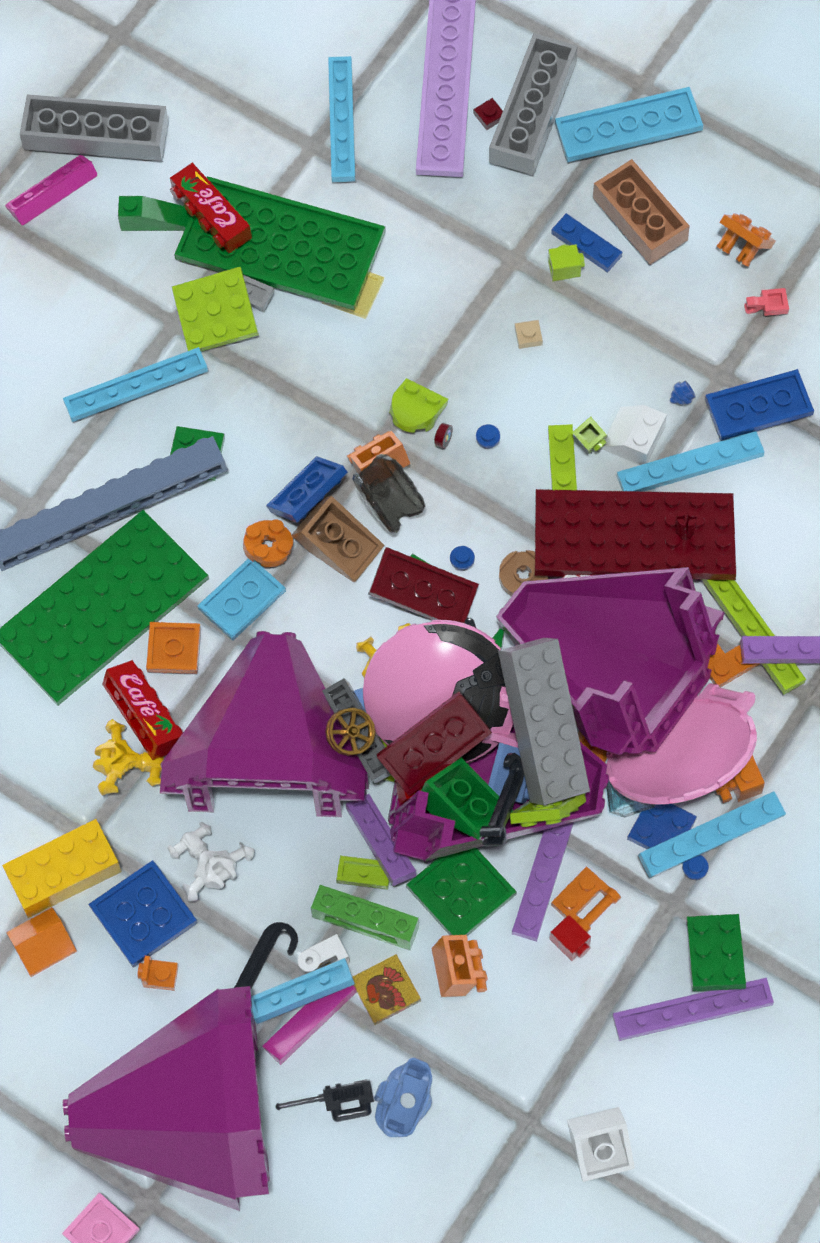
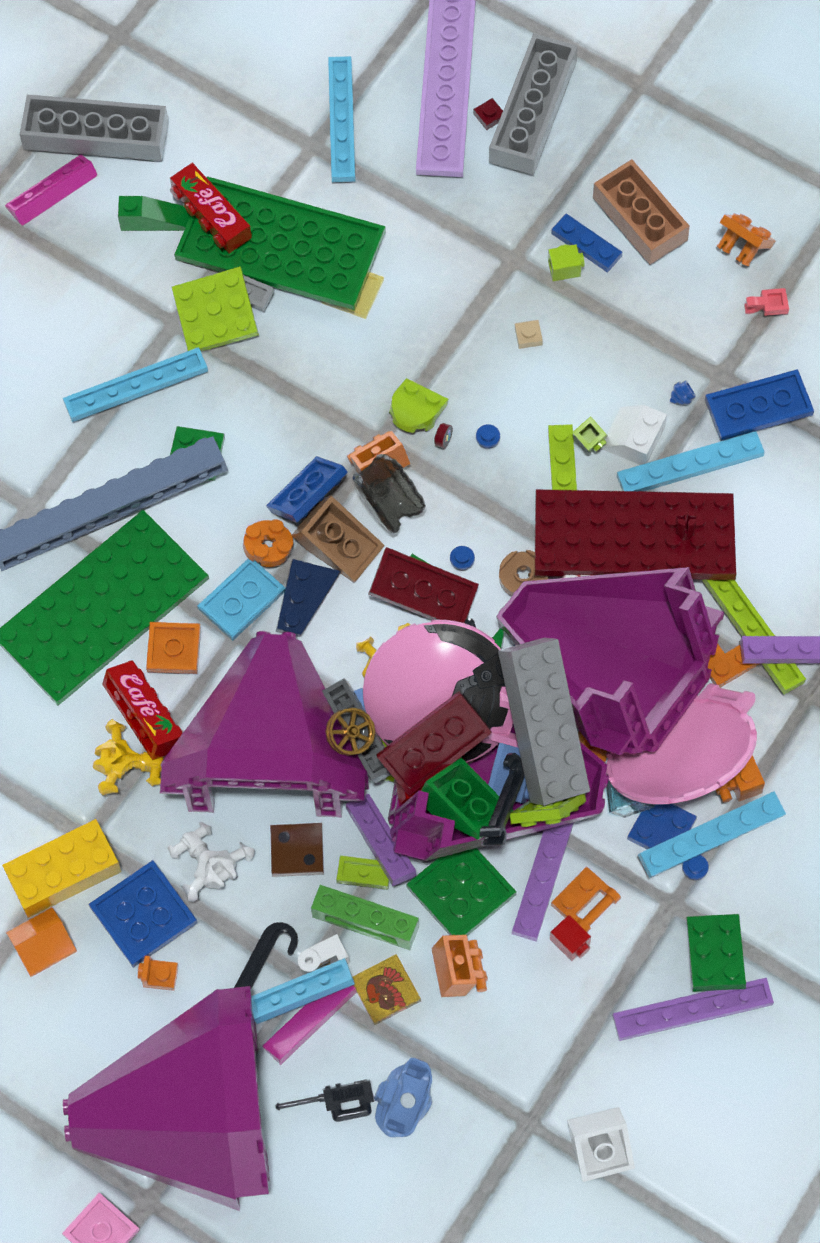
medium azure plate [555,87,703,163] -> none
none -> reddish brown tile [270,823,324,877]
none -> dark blue wing [276,559,341,637]

